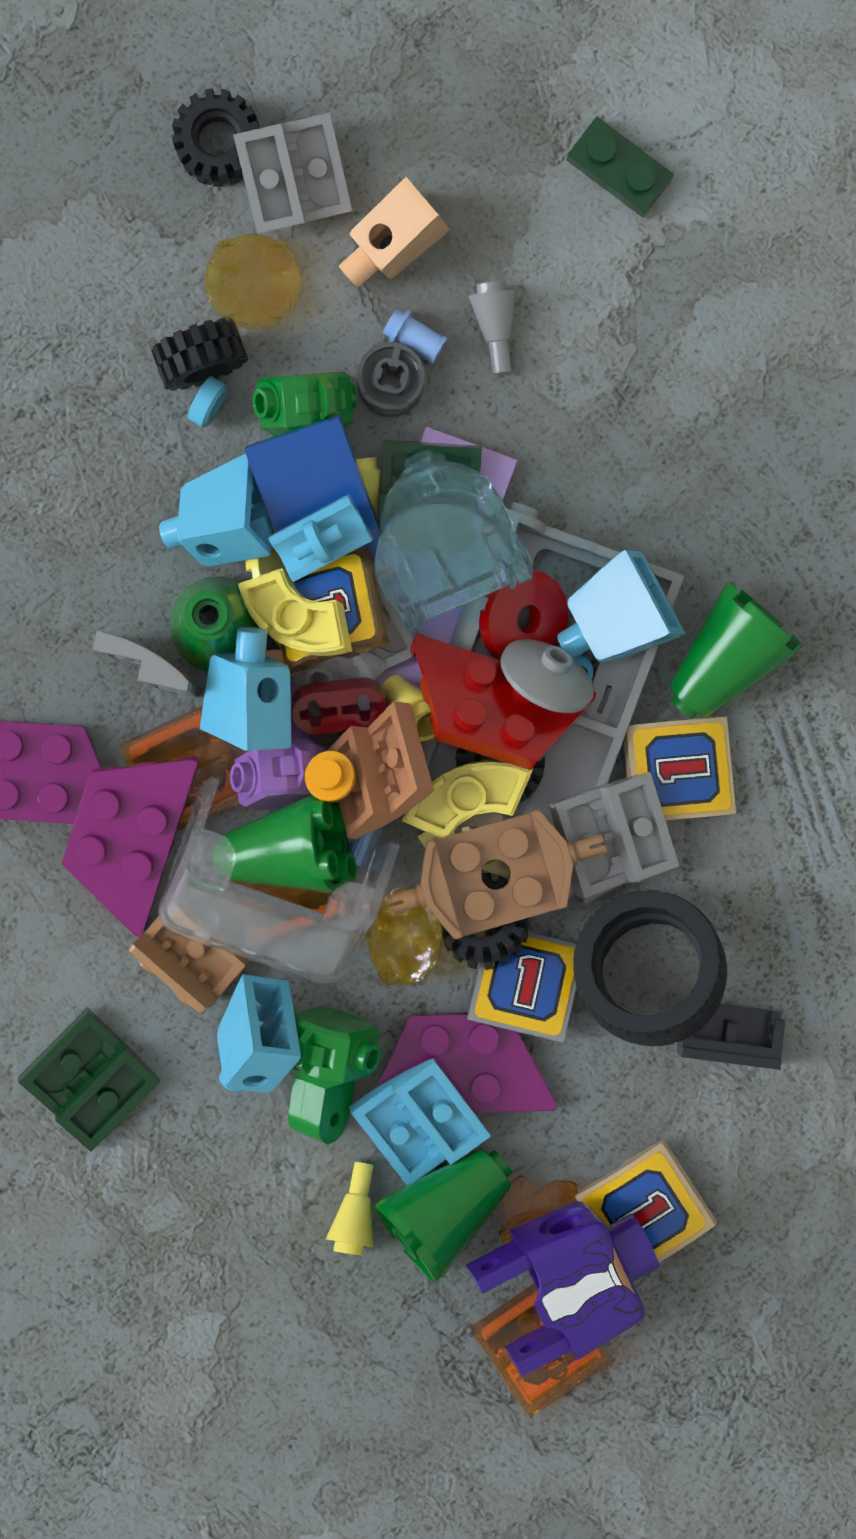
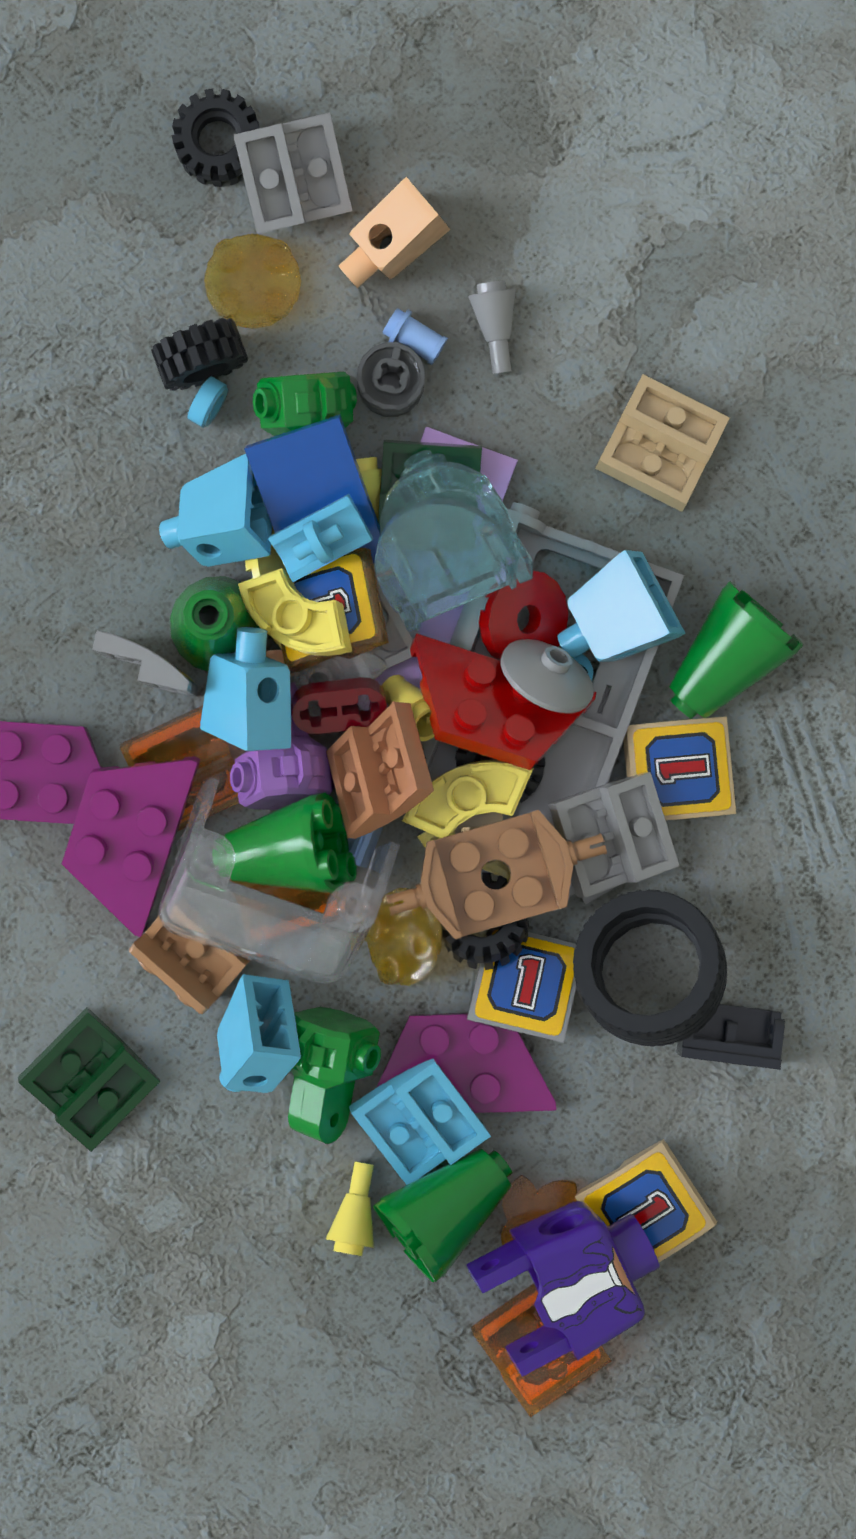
light orange plate [305,751,356,802] -> none
dark green plate [566,116,674,218] -> none
none -> tan slope [595,374,730,512]

